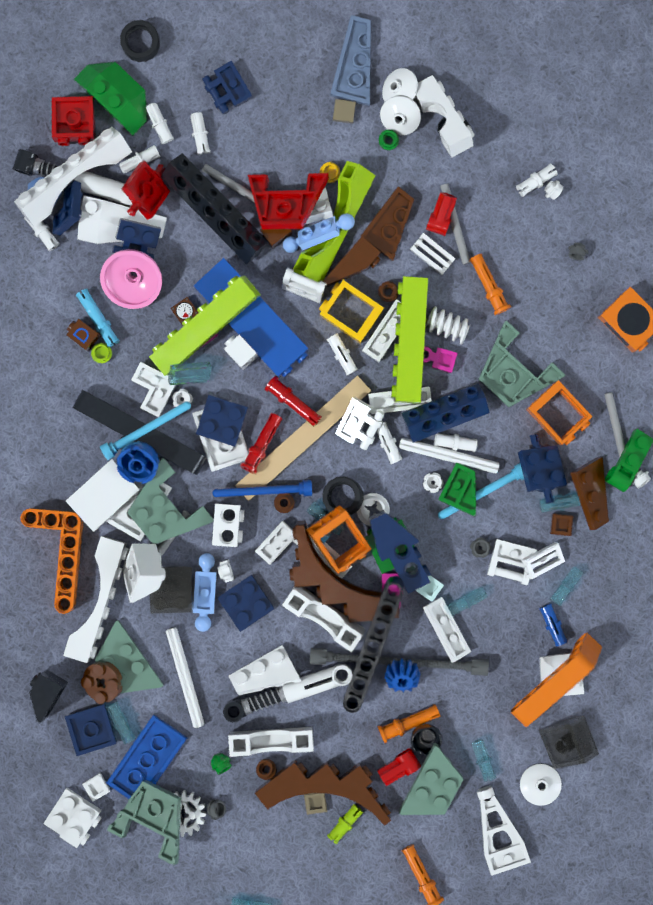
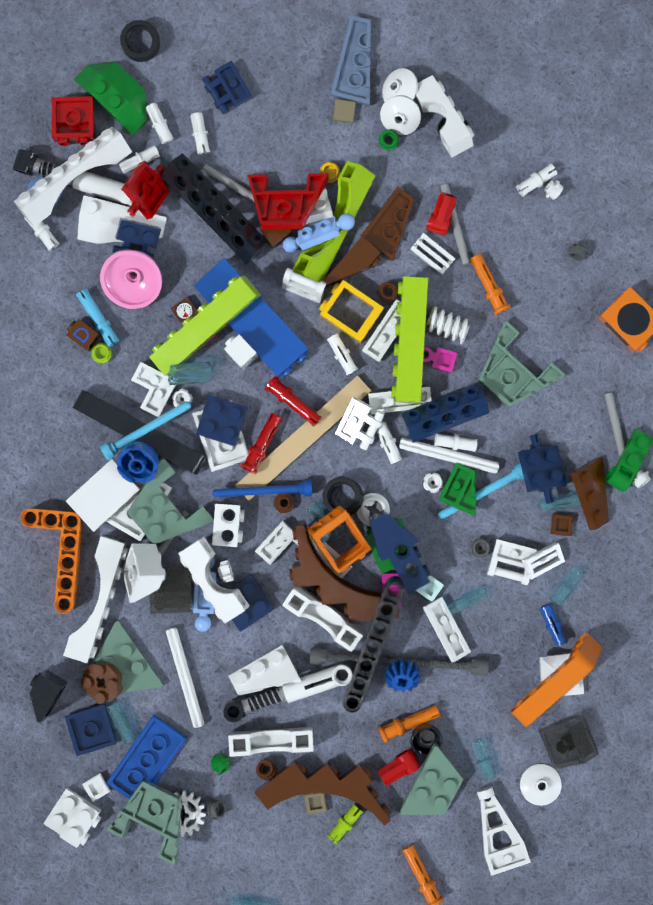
dark blue plate [53,180,83,236] -> none
orange window [526,380,593,445] -> none
none -> white arch [179,537,250,623]

